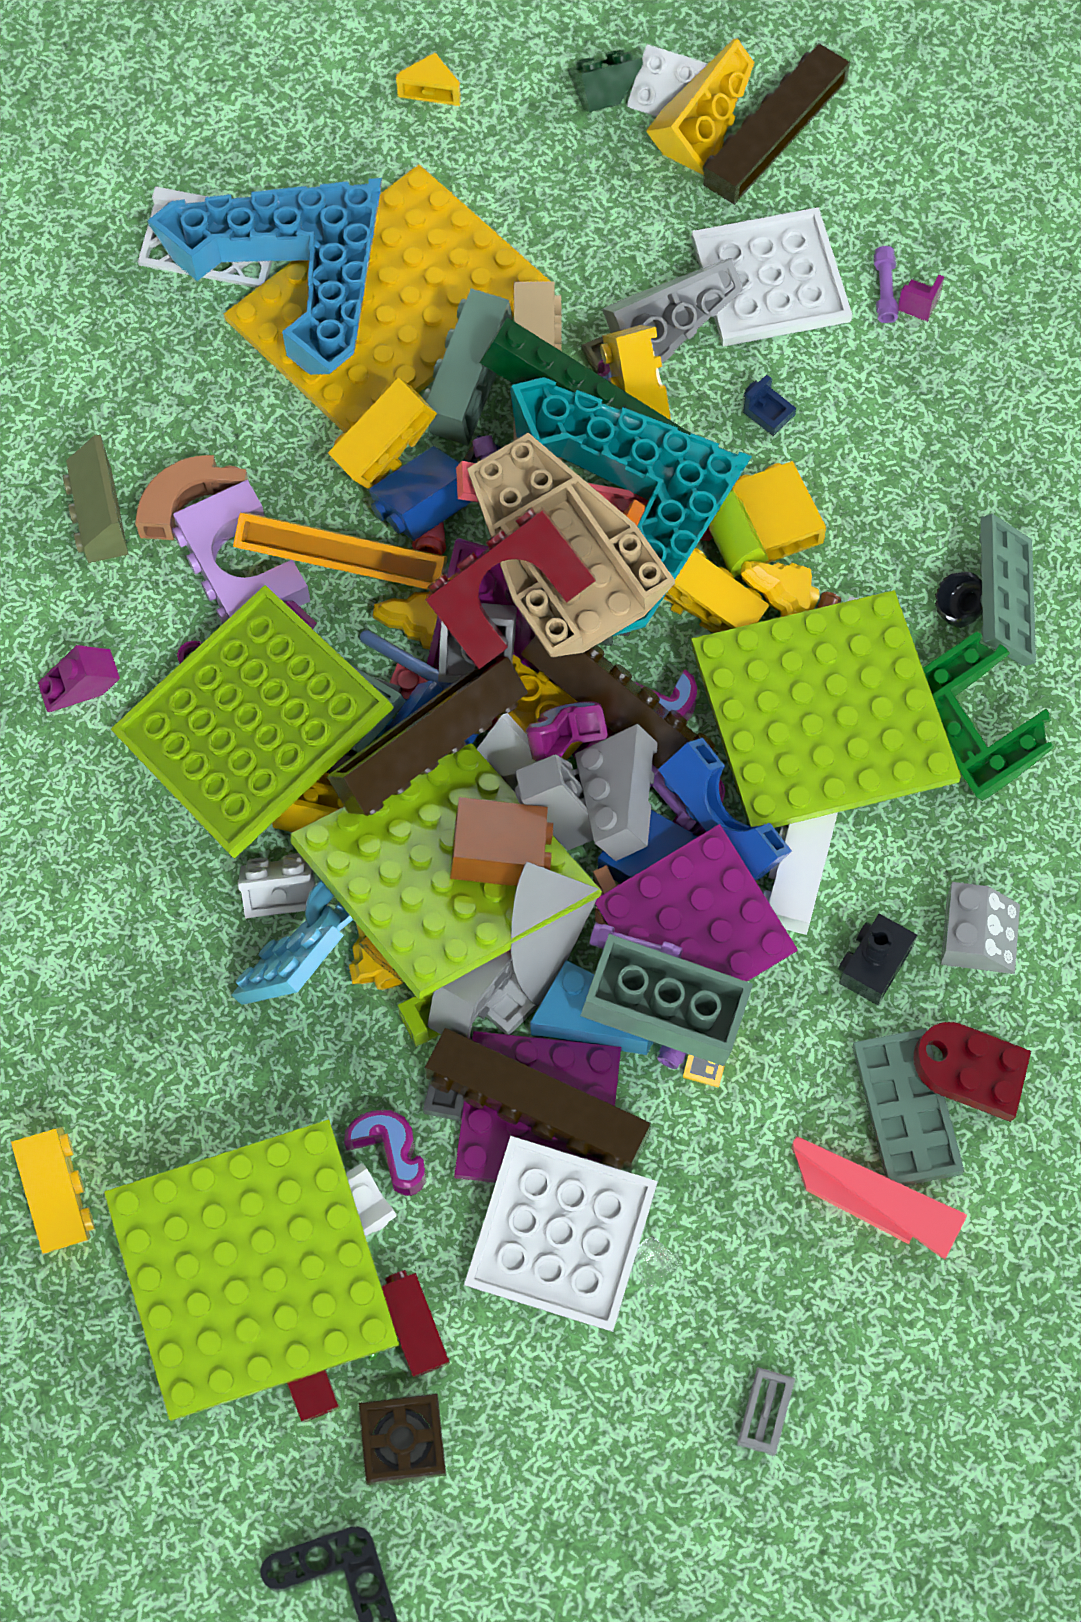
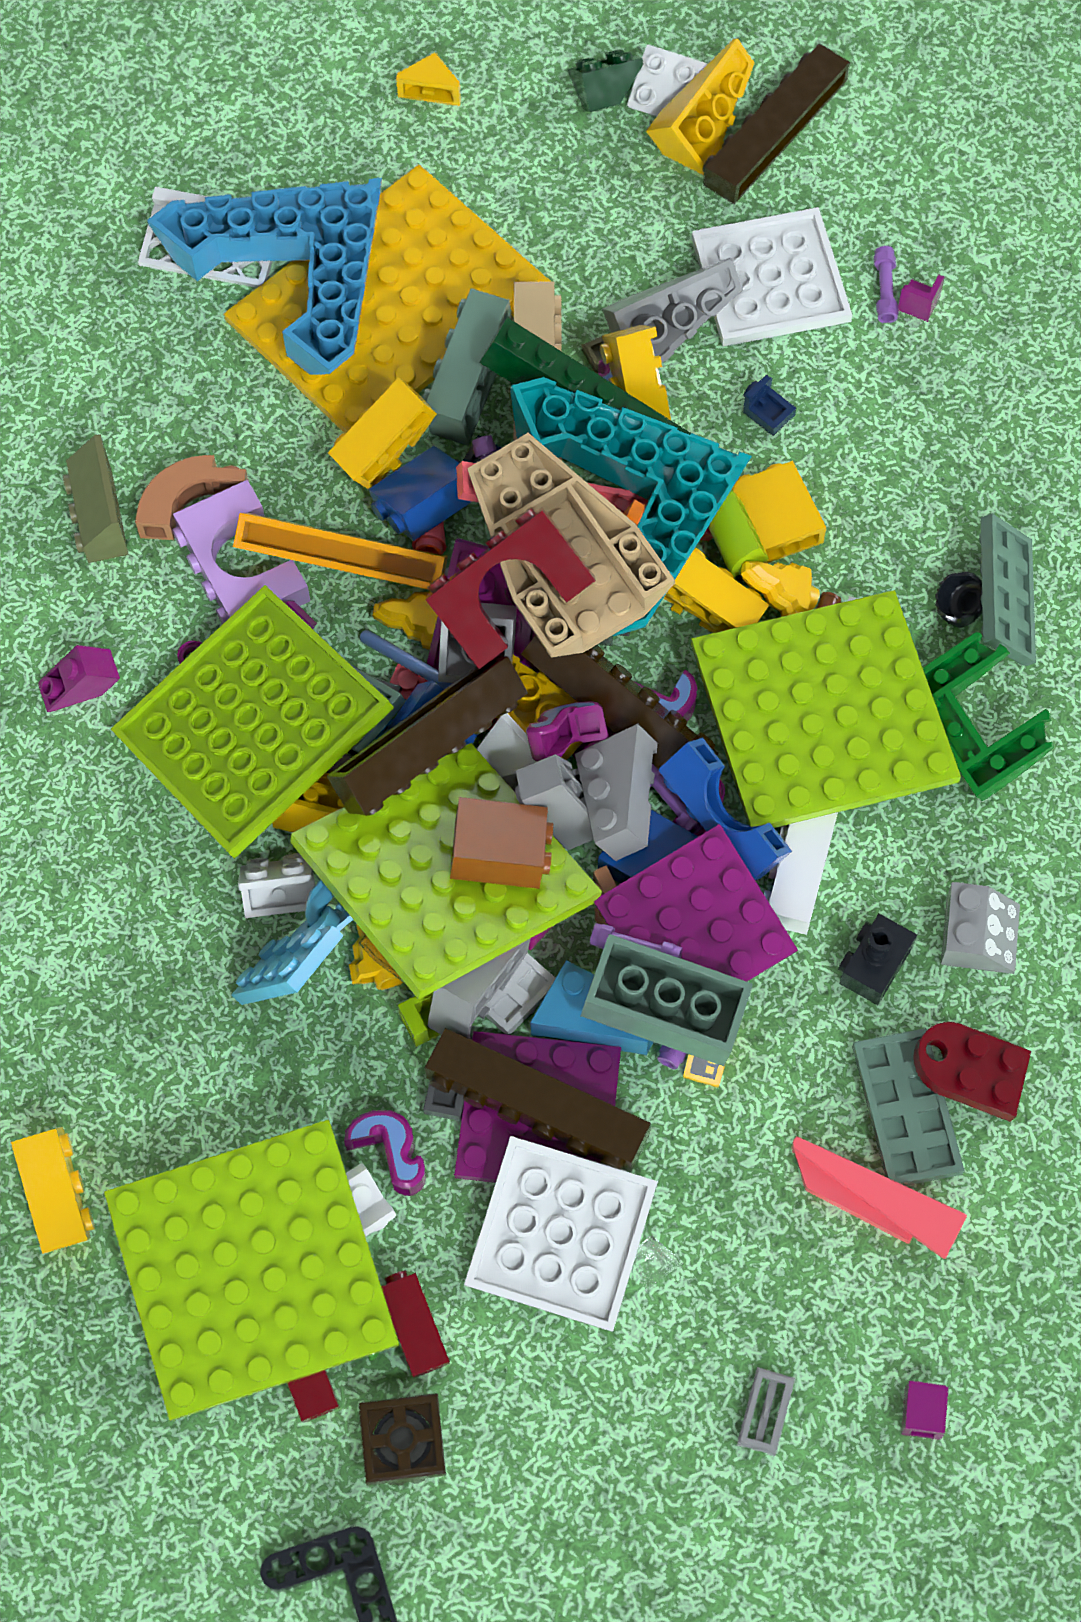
light grey sticker [511,862,601,1007] -> none
none -> magenta panel [901,1380,949,1440]

